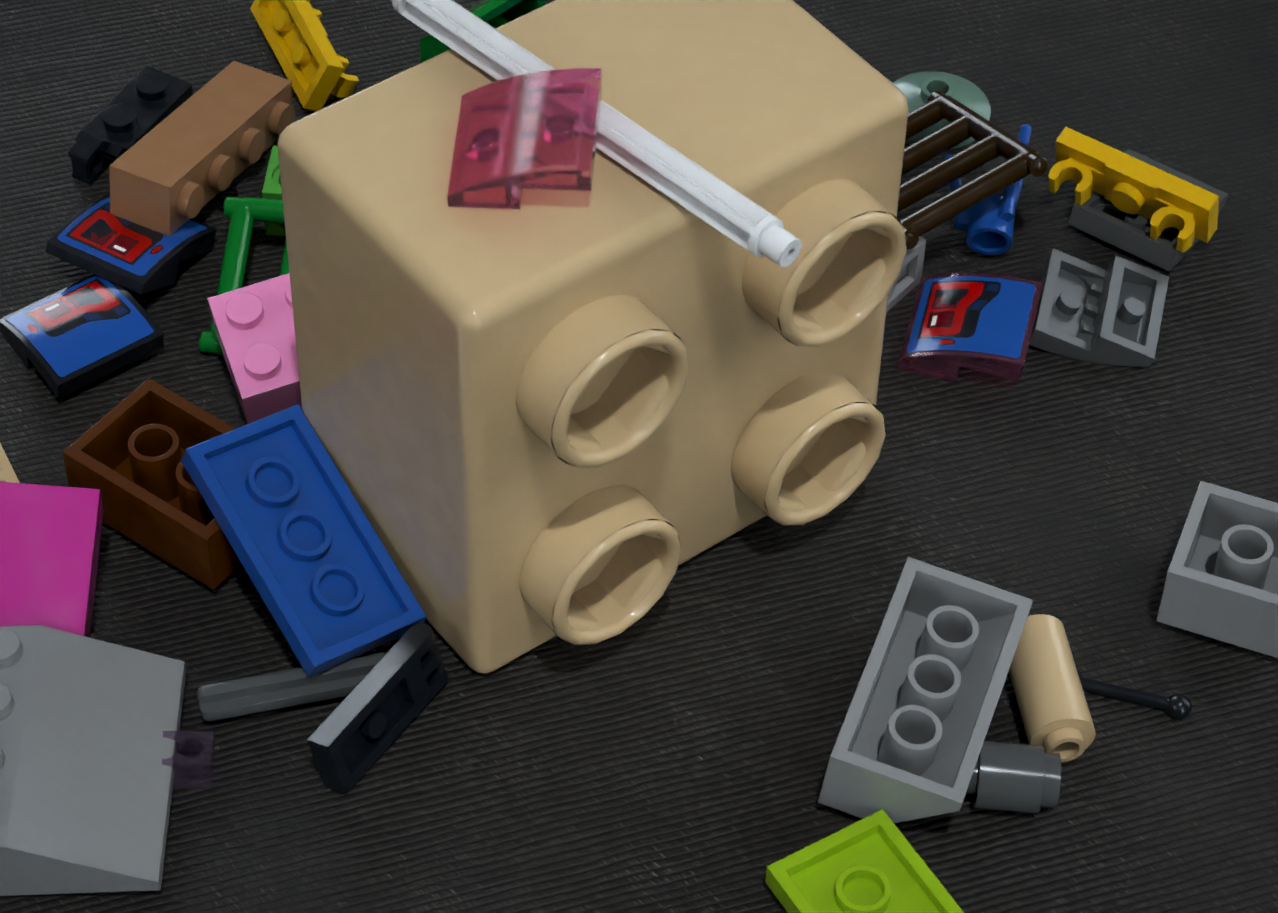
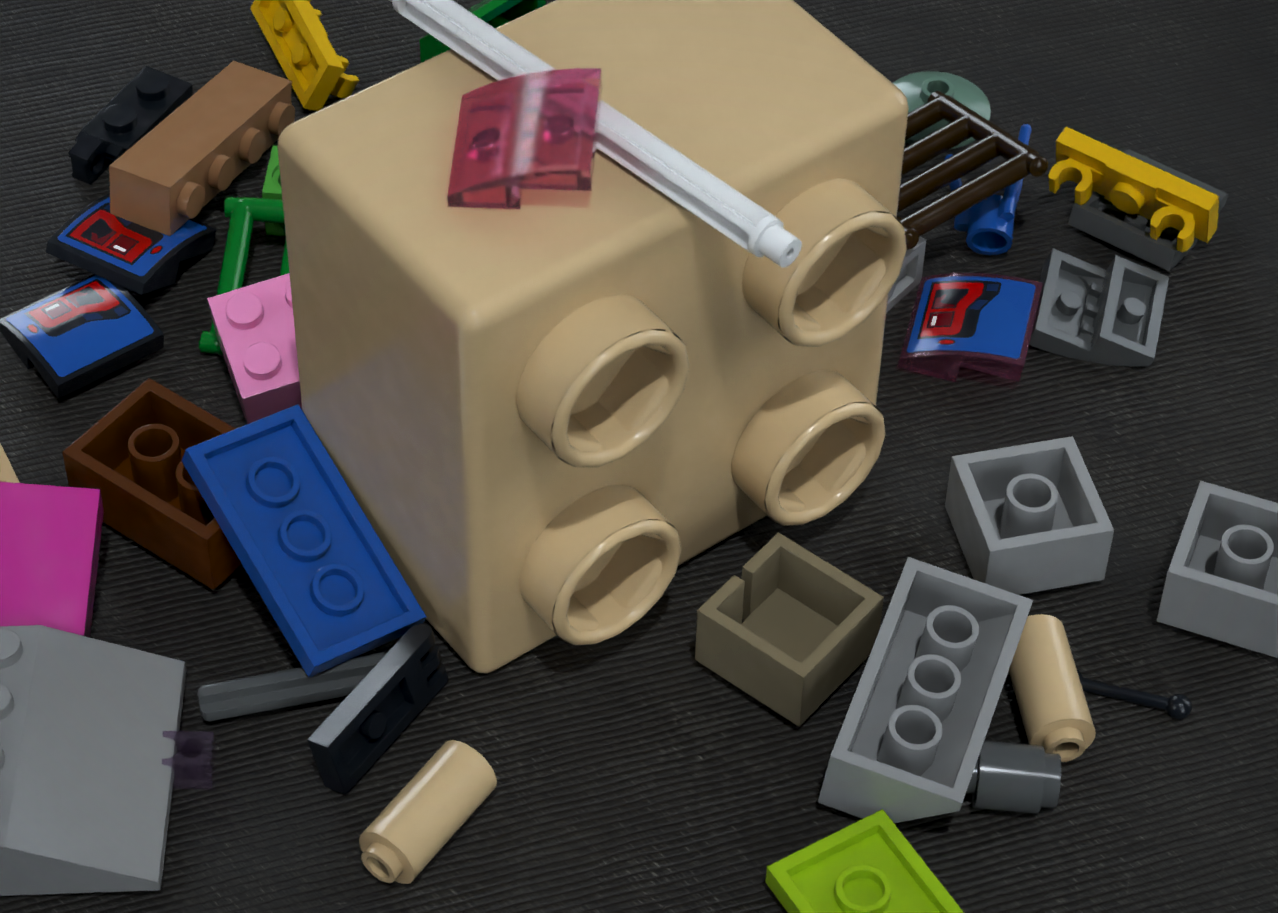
none -> tan brick [359,740,497,884]
none -> dark tan piece [695,532,884,727]
none -> light grey brick [945,436,1114,595]

